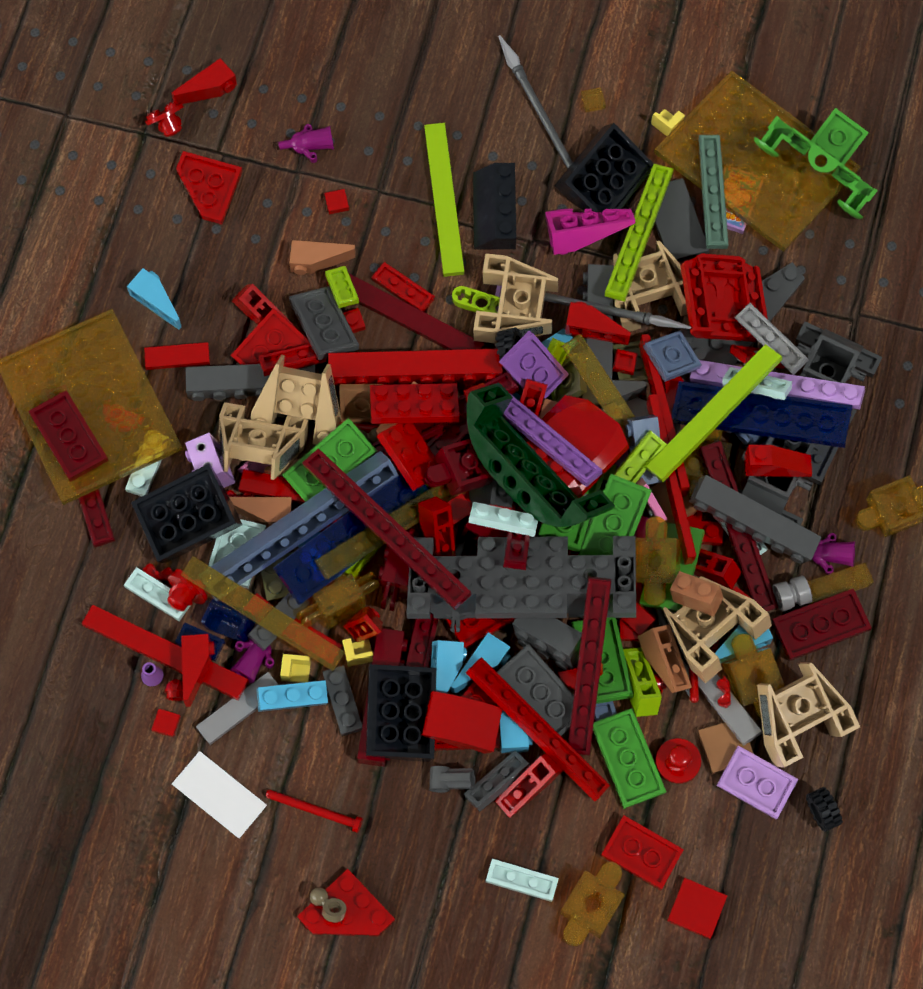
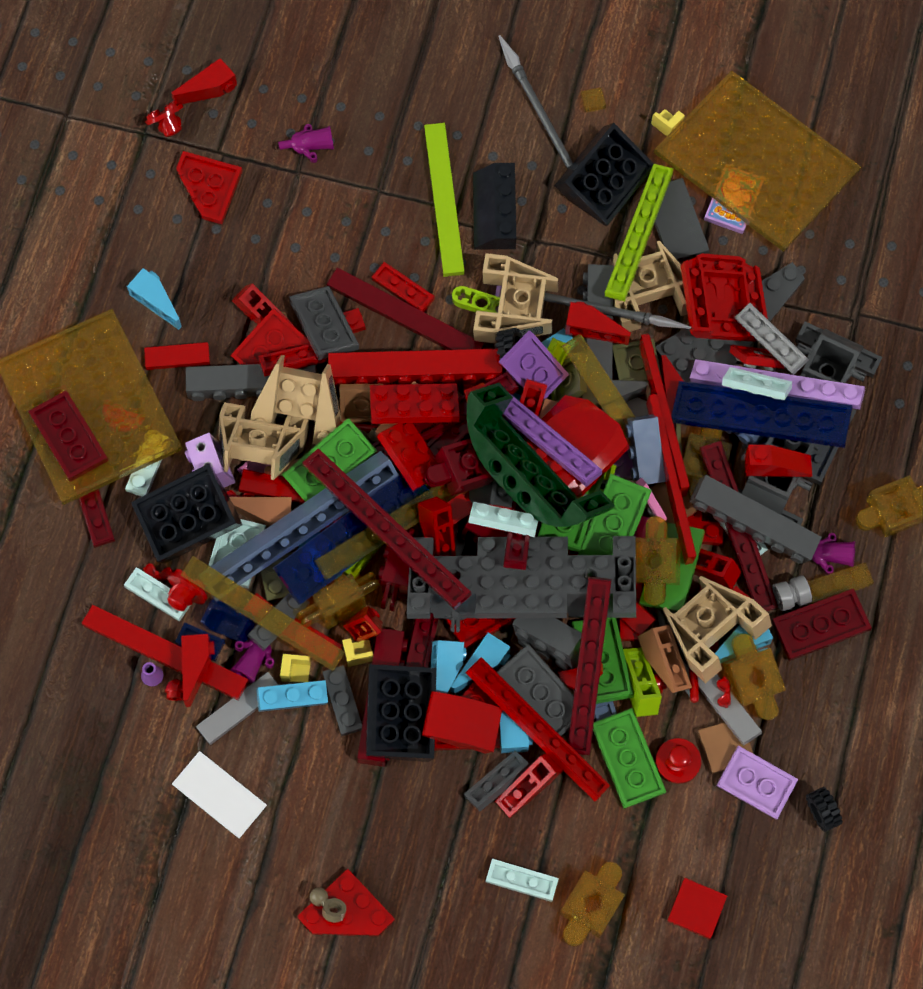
red tile [151,709,181,738] -> none
red bar [265,790,363,833] -> none
nougat slope [289,240,356,275] -> none
red tile [324,189,349,214] -> none
lime plate [325,266,359,308] -> none
dark grey piece [429,766,475,793] -> none
dark pink wedge [545,209,636,255] -> none
red plate [601,815,684,890] -> none
red tile [612,349,638,375] -> none
lime tile [614,430,667,483] -> none
sand blue tile [643,330,702,382] -> none
lime tile [646,344,783,482] -> none
nougat brick [670,571,723,617] -> none
sand green tile [698,135,729,249] -> none
bright green piece [754,108,878,220] -> none
tan wedge [757,662,860,768] -> none

